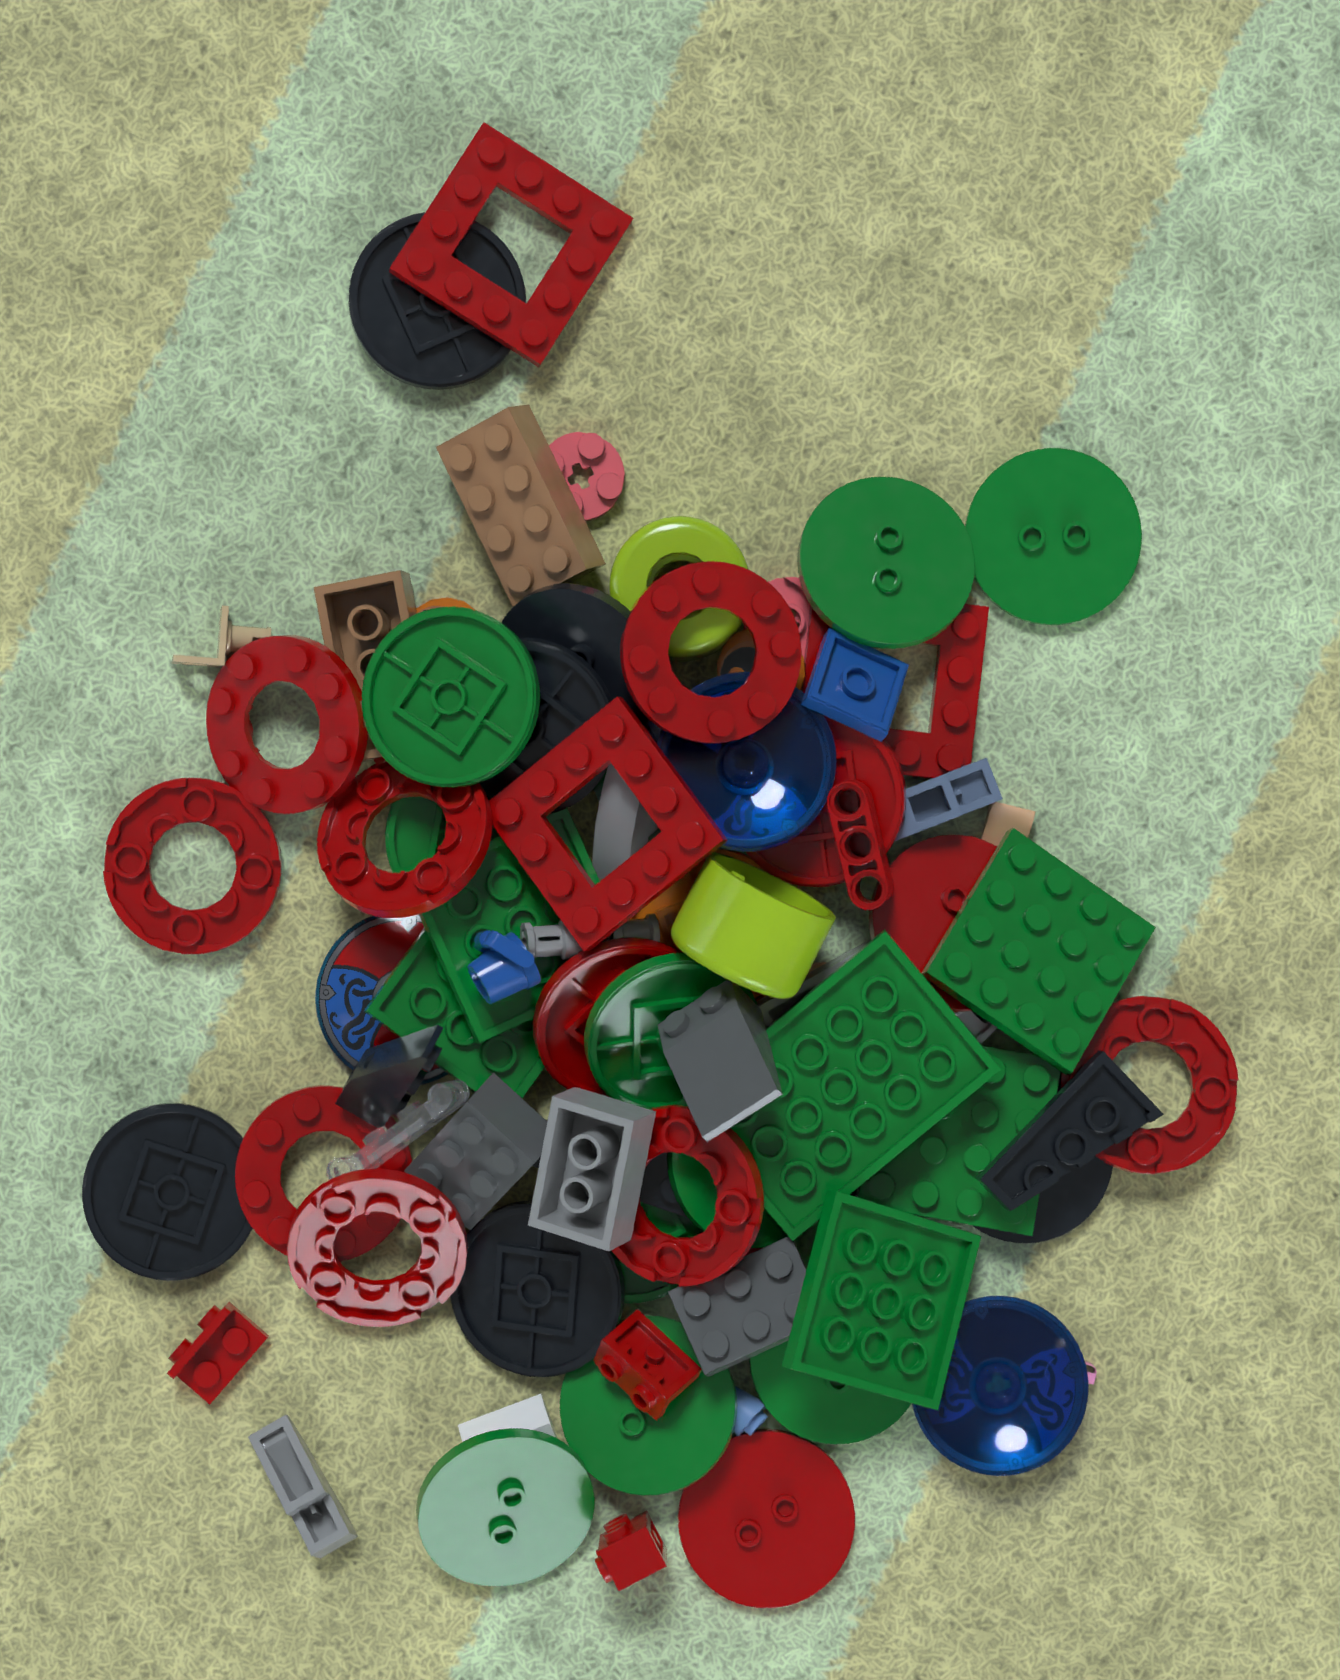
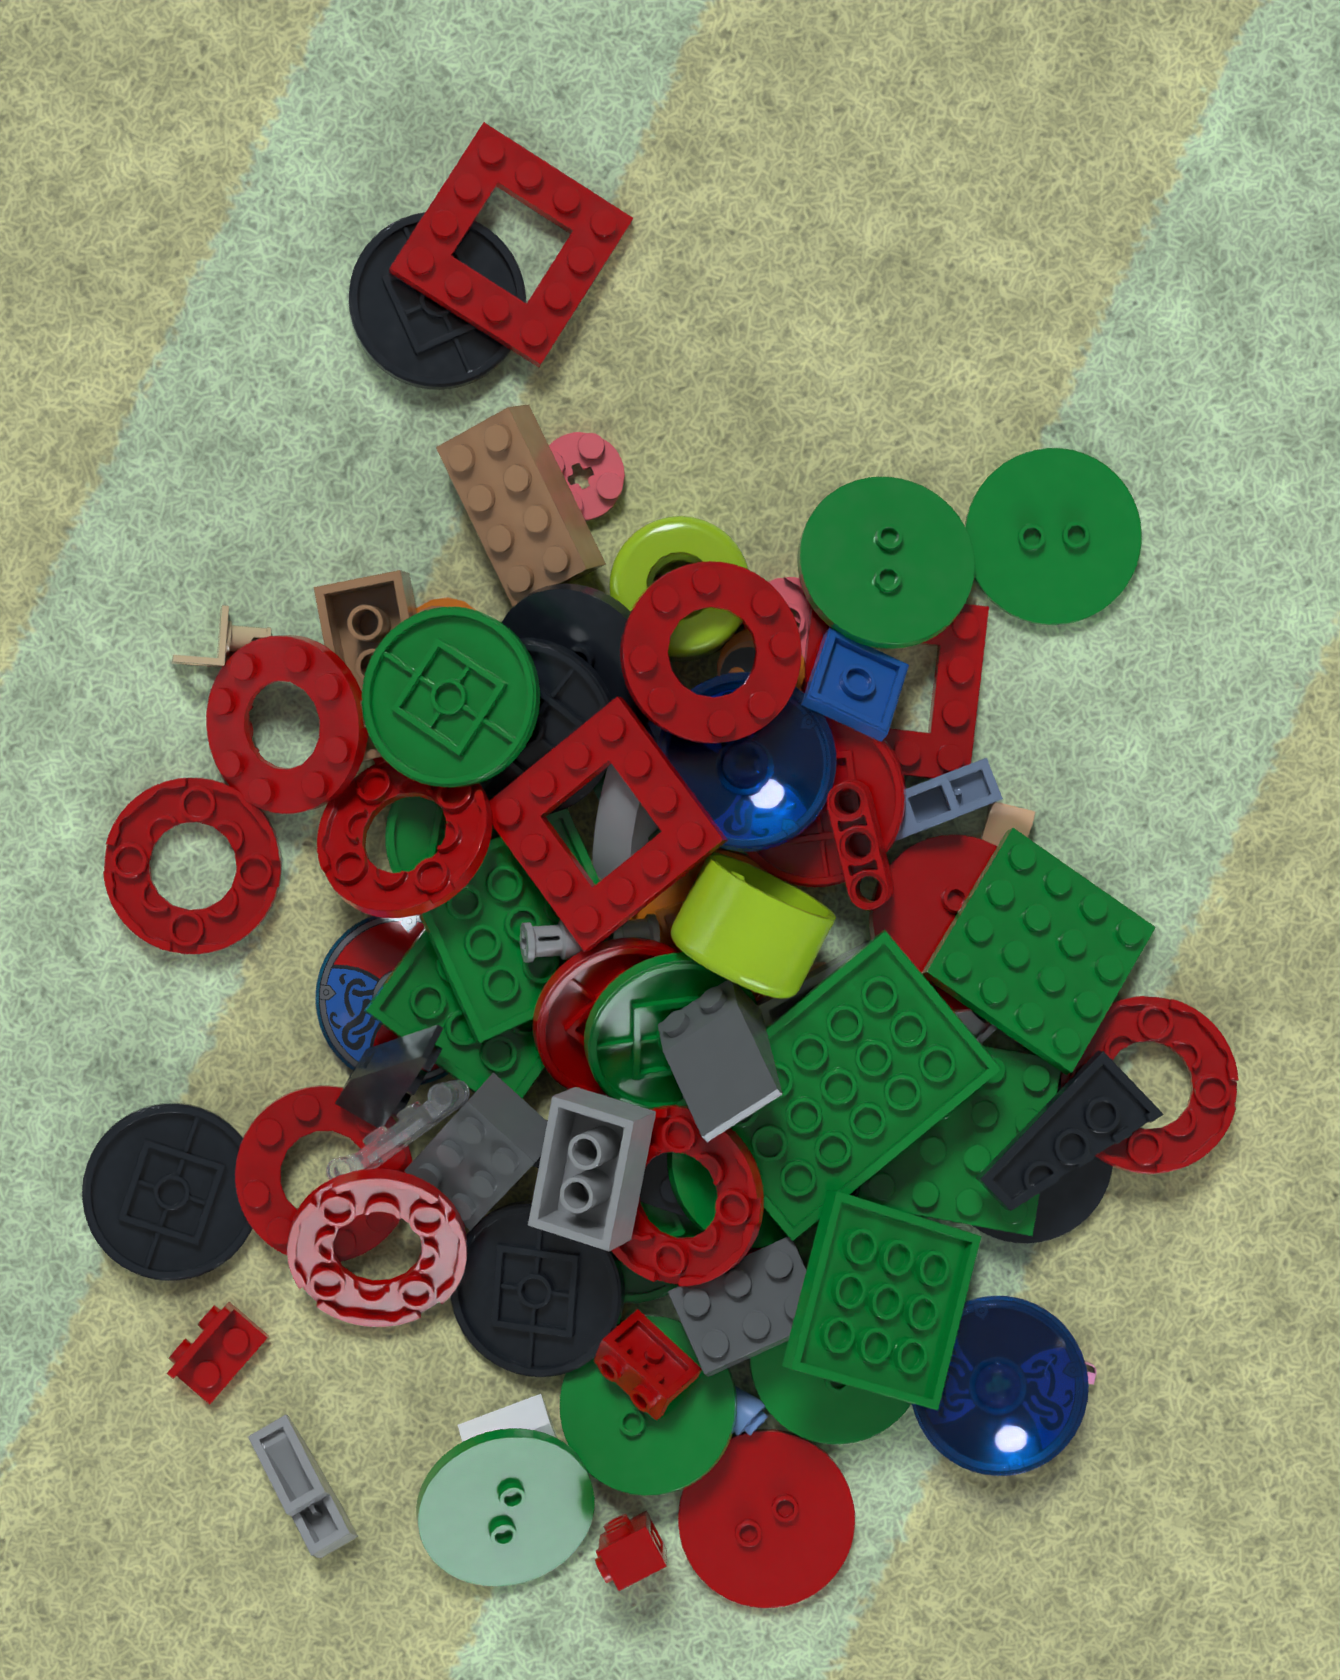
blue piece [467,930,541,1004] -> none

